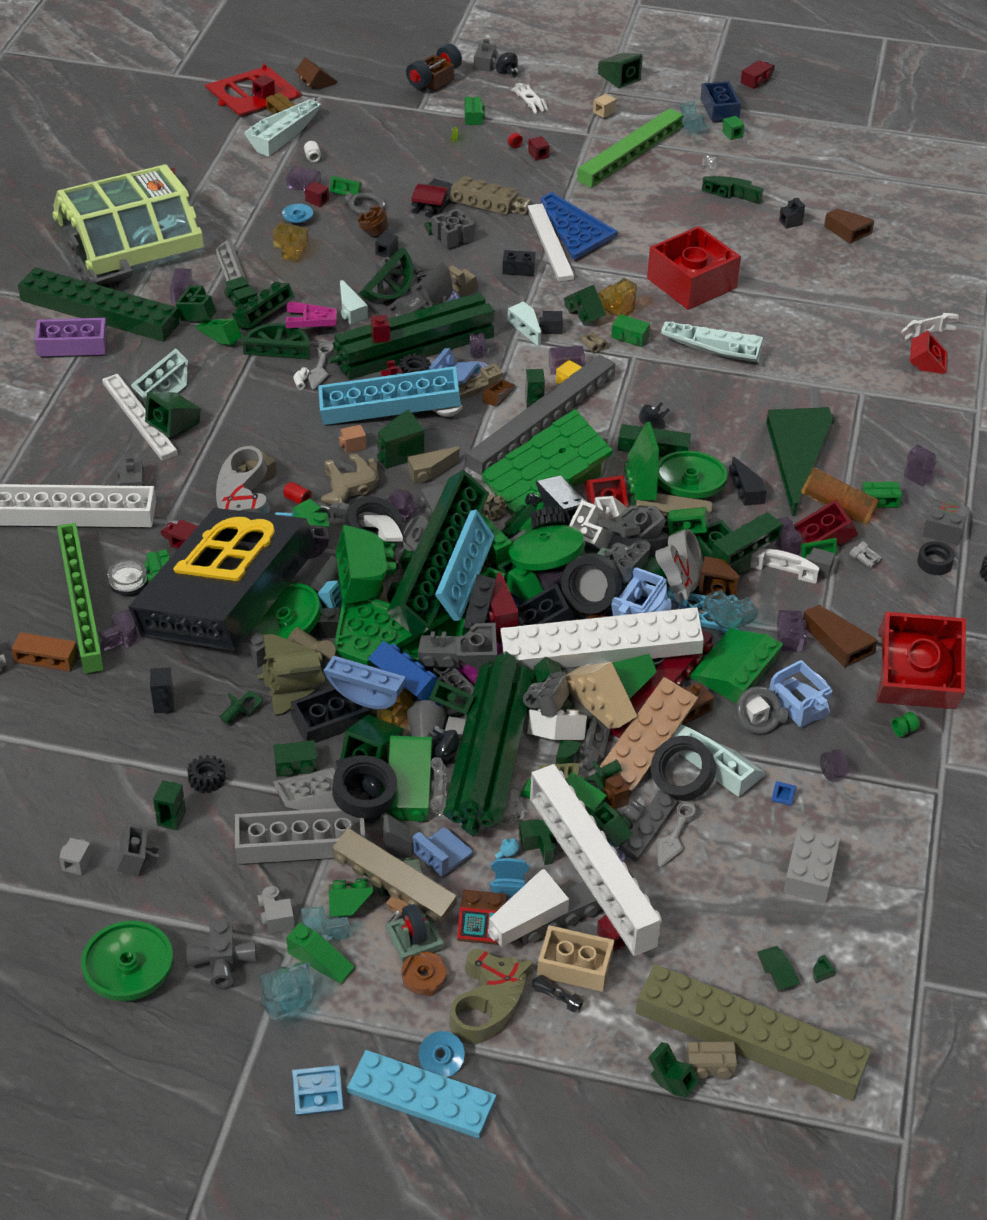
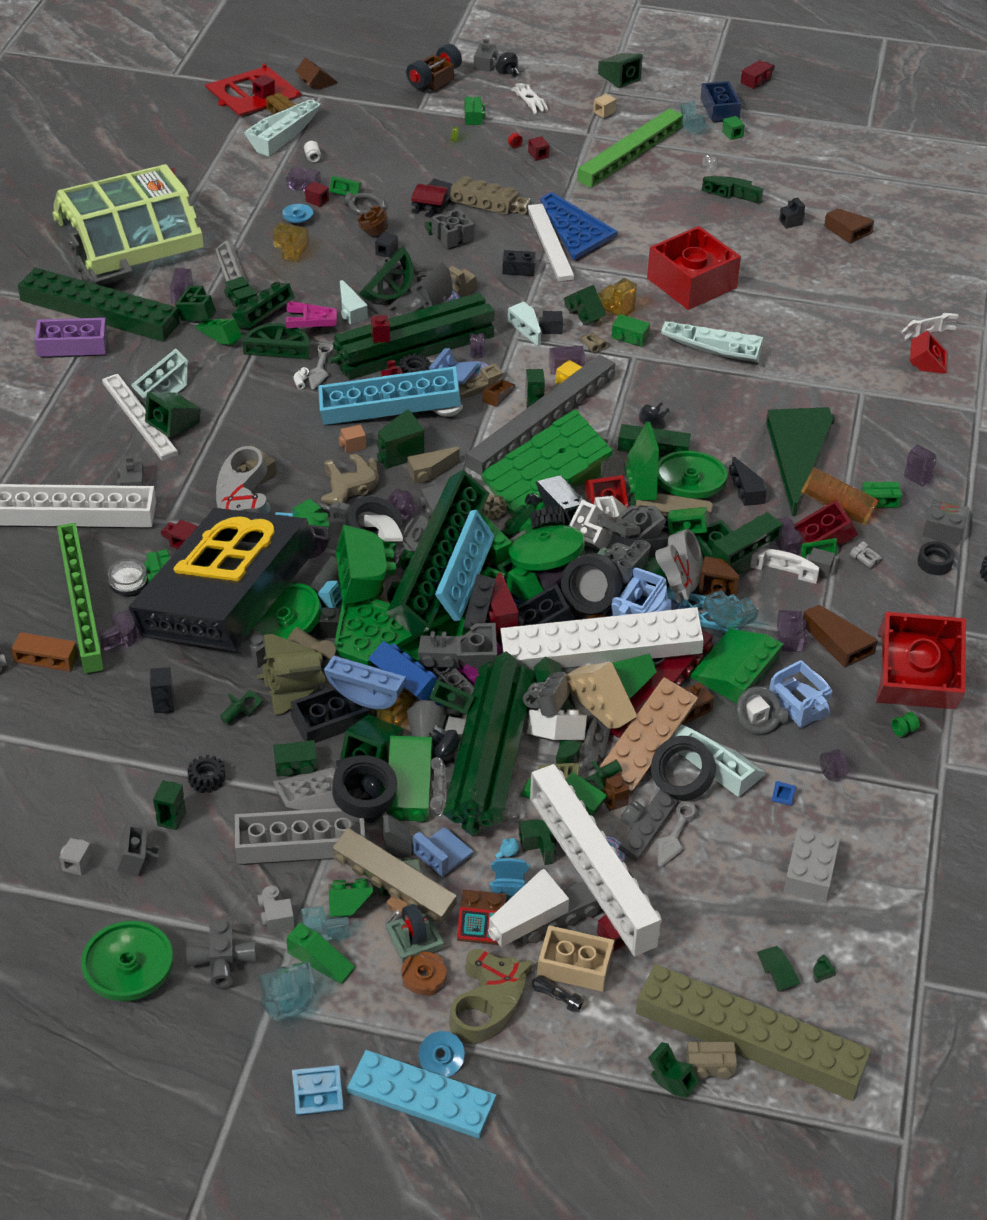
red brick [283,482,312,505] -> none
dark green brick [589,802,633,847] -> none

